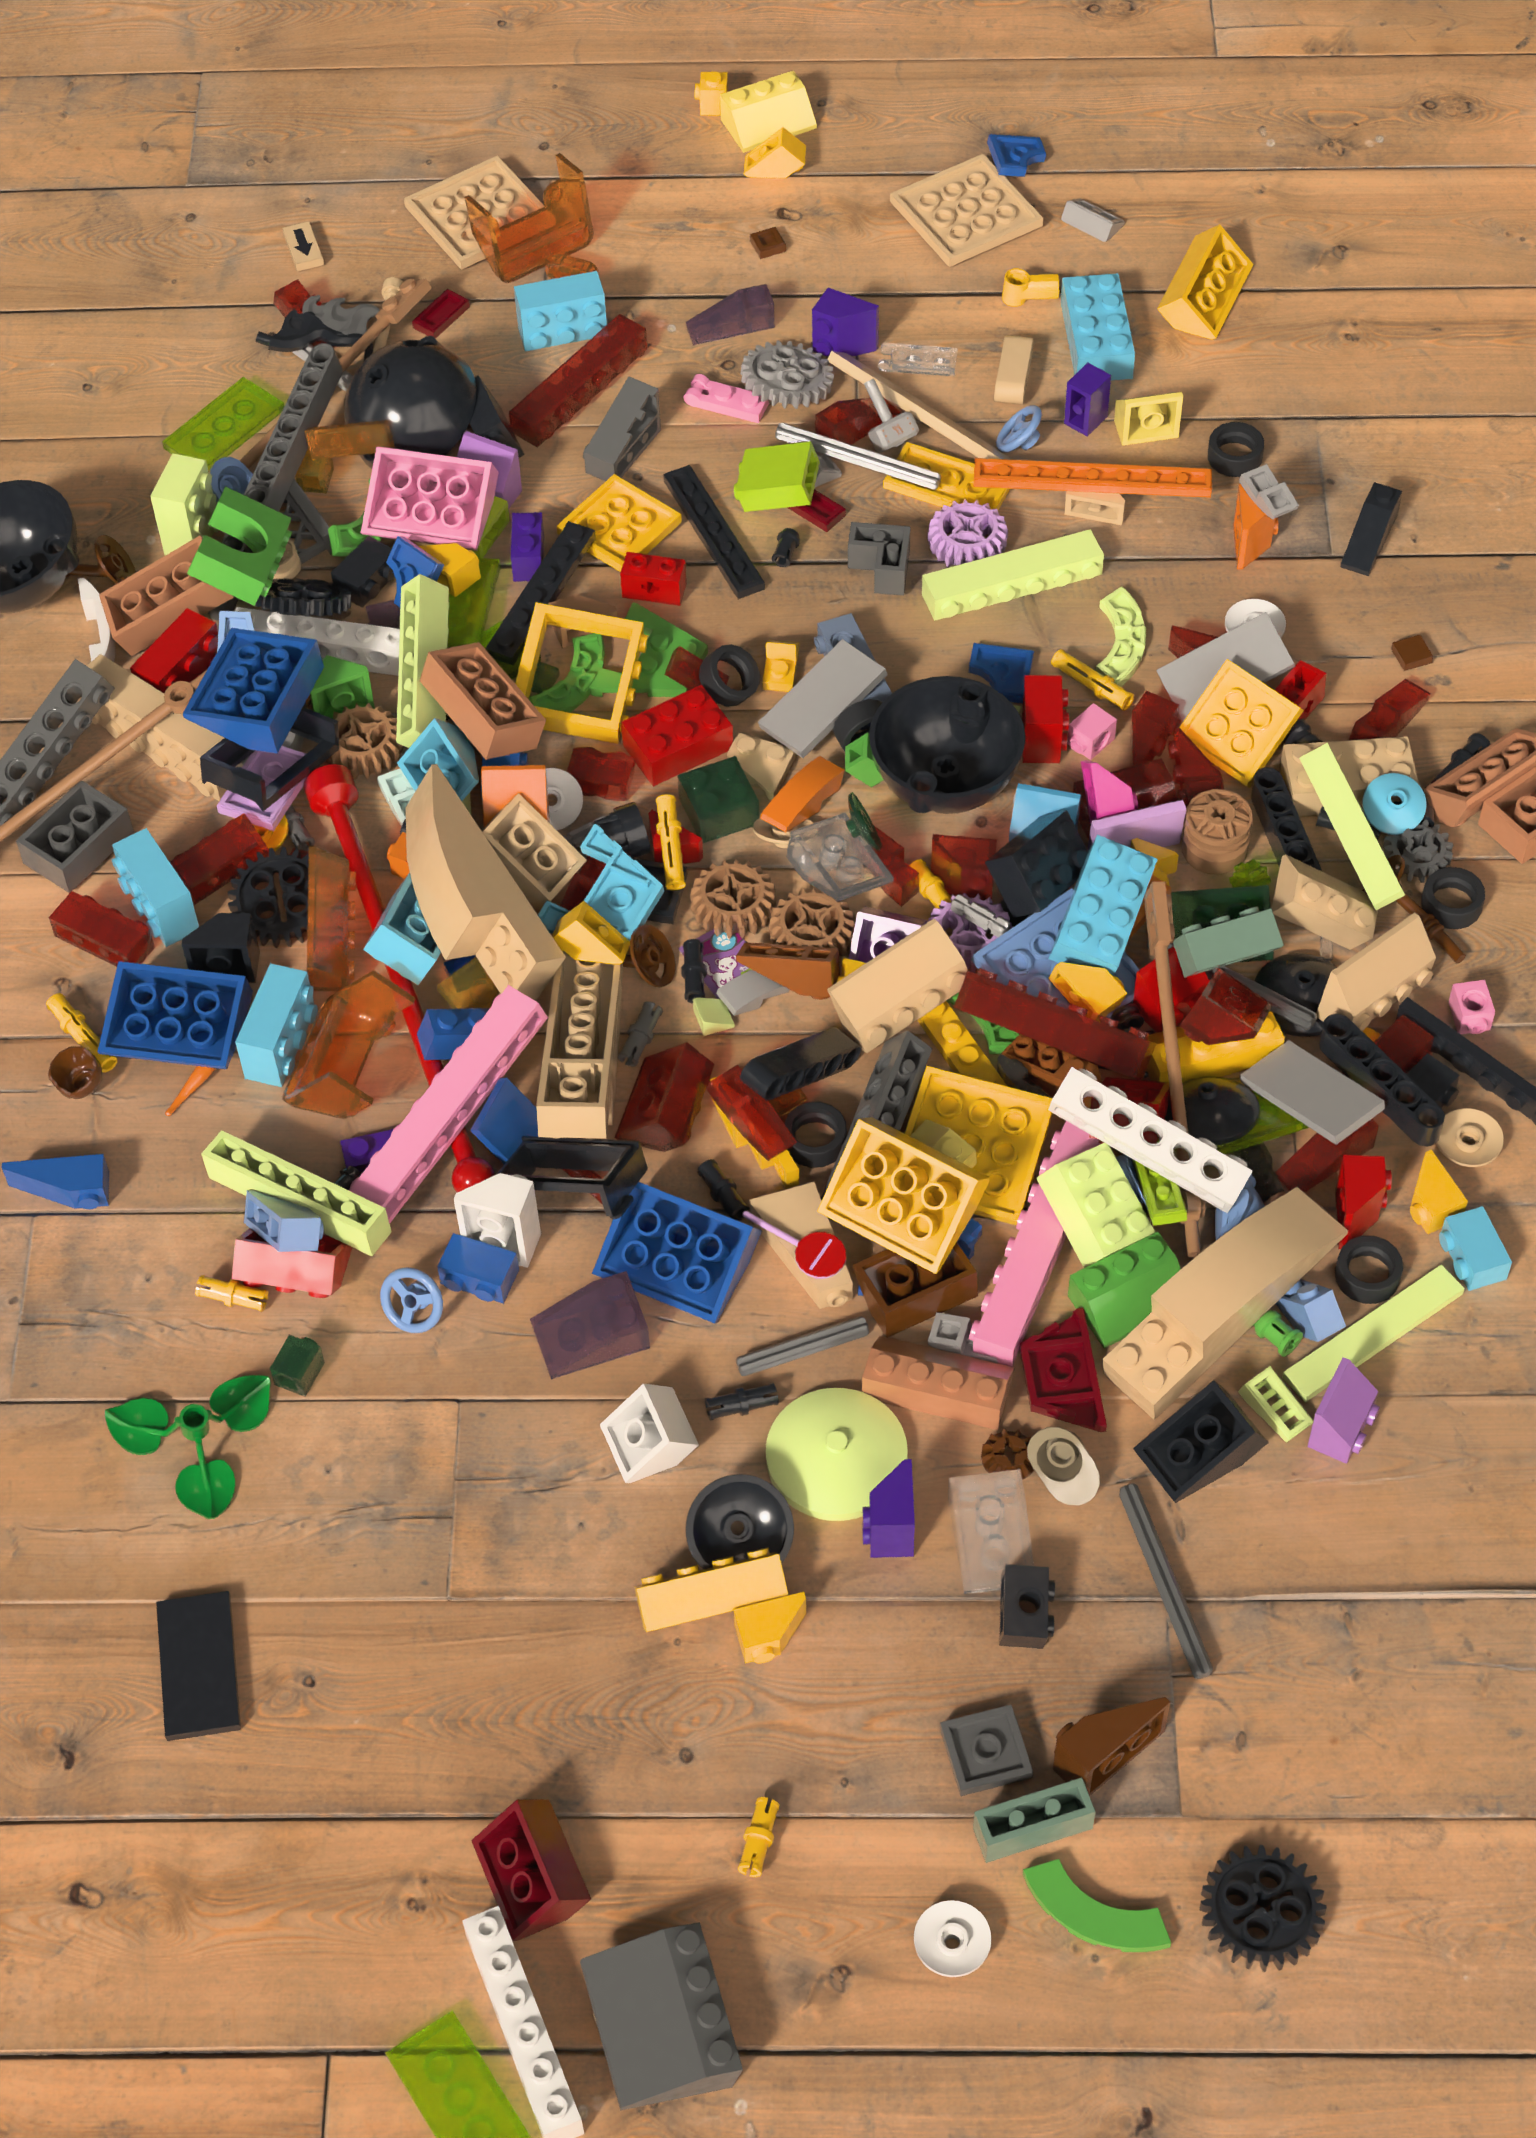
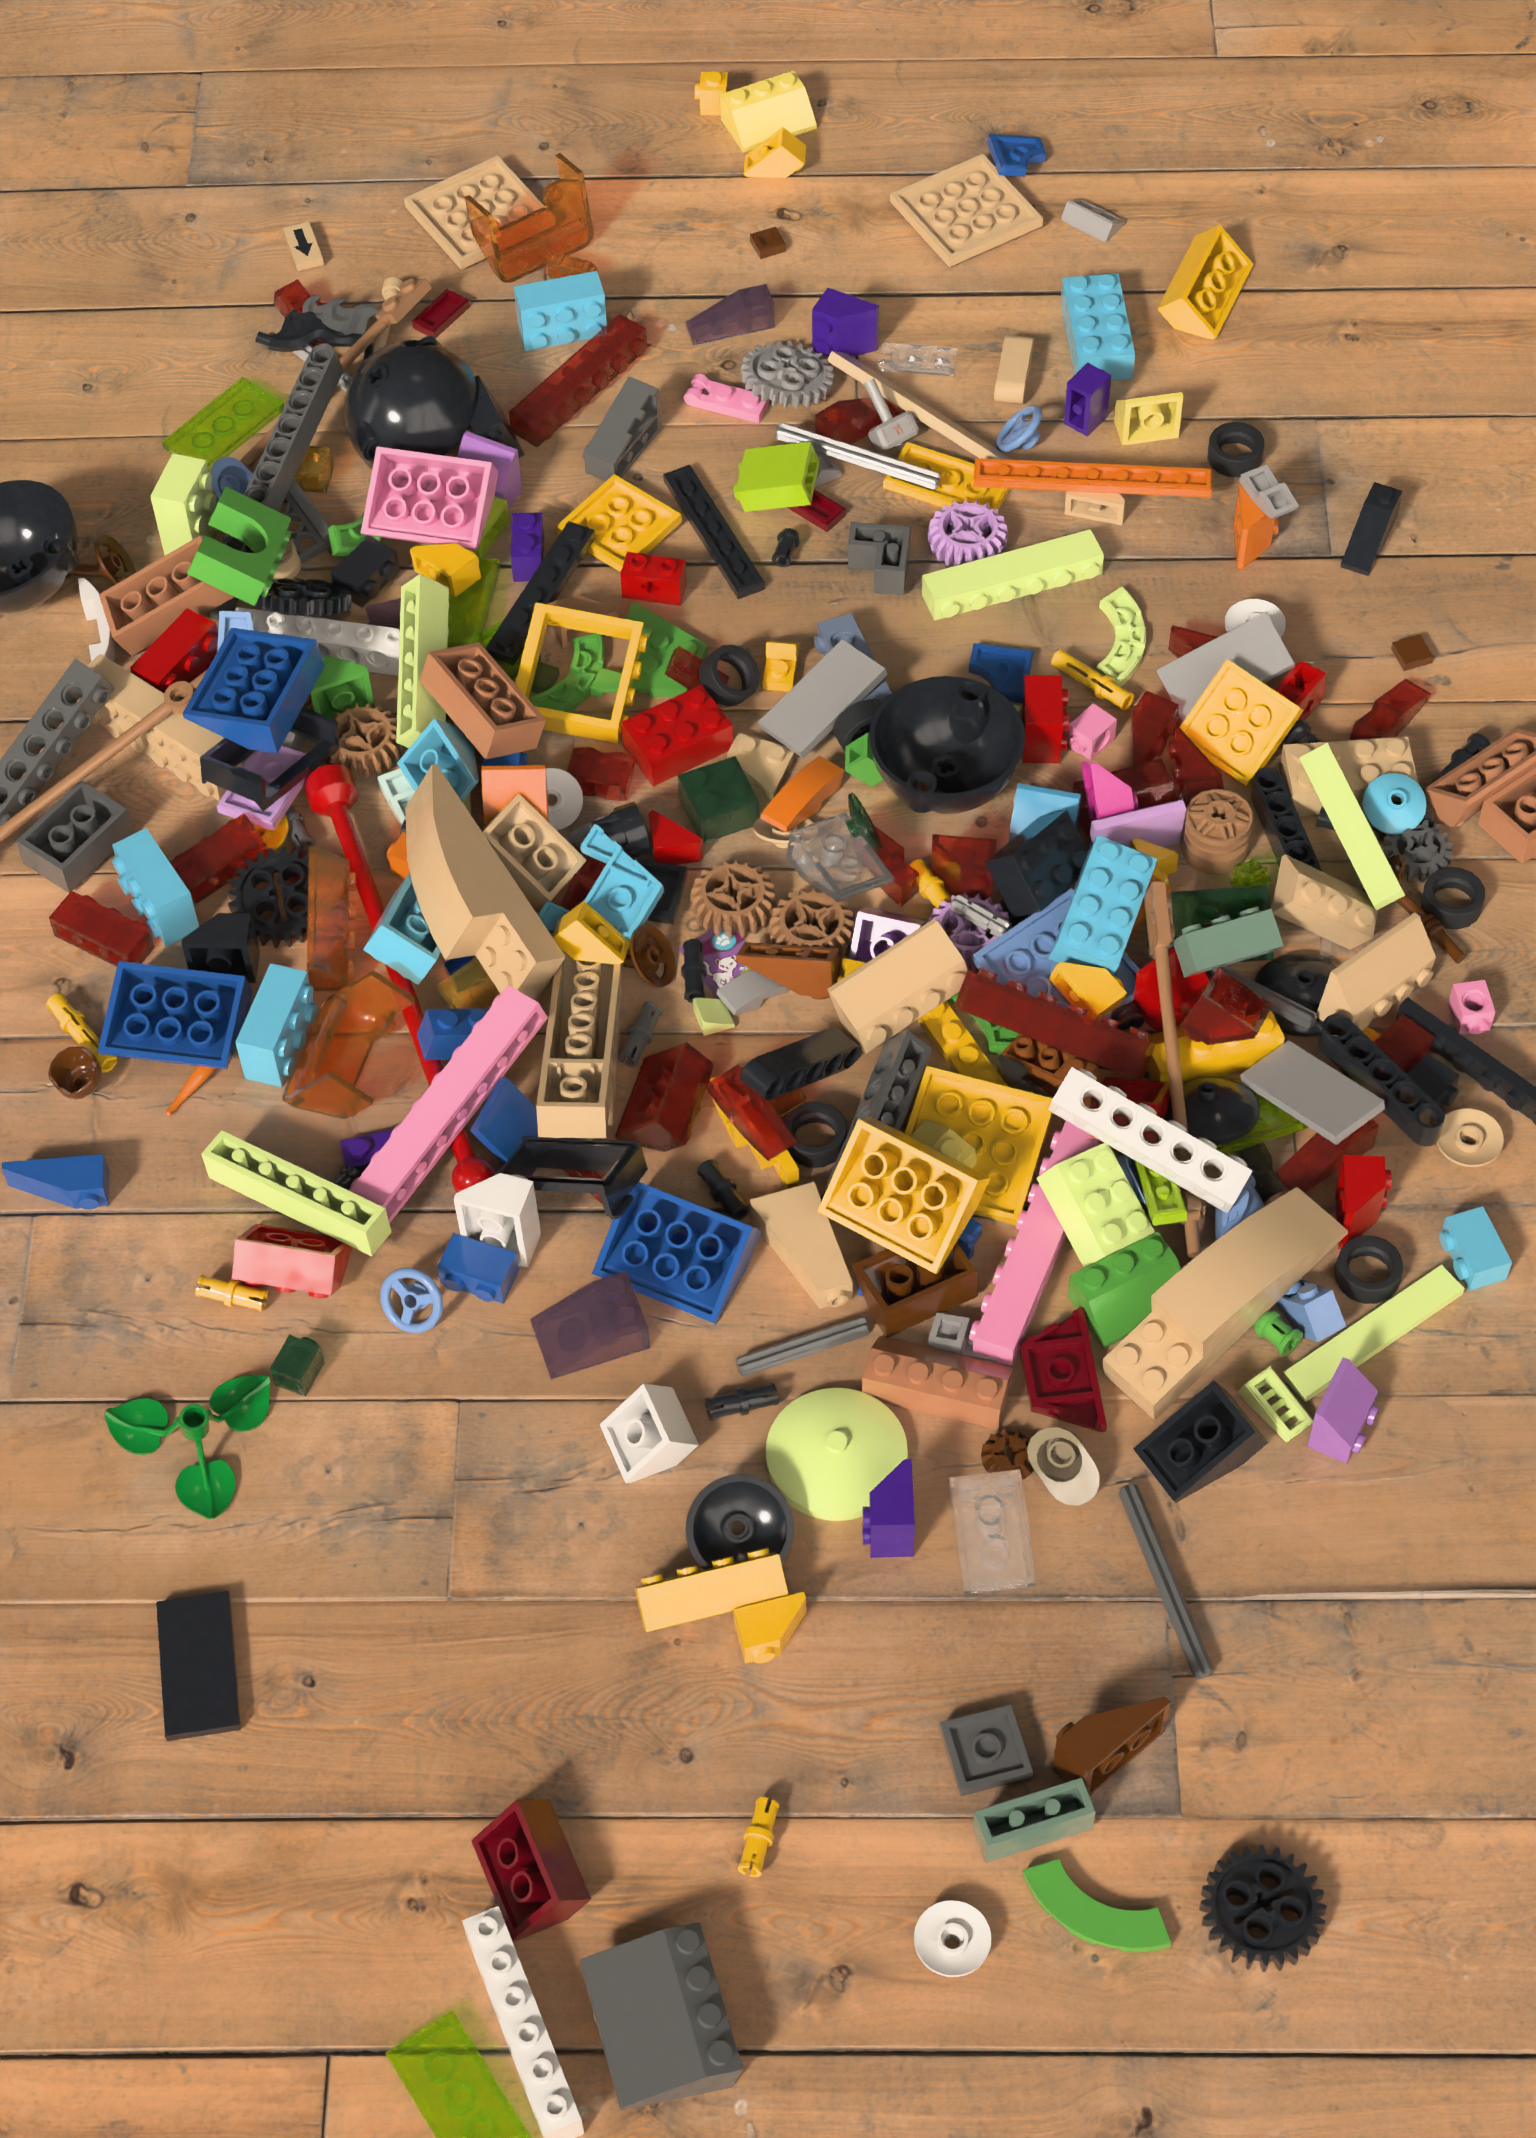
medium blue slope [244,1190,324,1252] -> none
clear orange tile [305,420,394,459] -> none
blue tile [386,536,444,608] -> none
yellow pin [655,794,686,890] -> none
red piece [743,1211,846,1279] -> none
black brick [999,1564,1055,1649] -> none
yellow piece [1002,268,1059,307] -> none
yellow slope [1410,1150,1468,1234] -> none

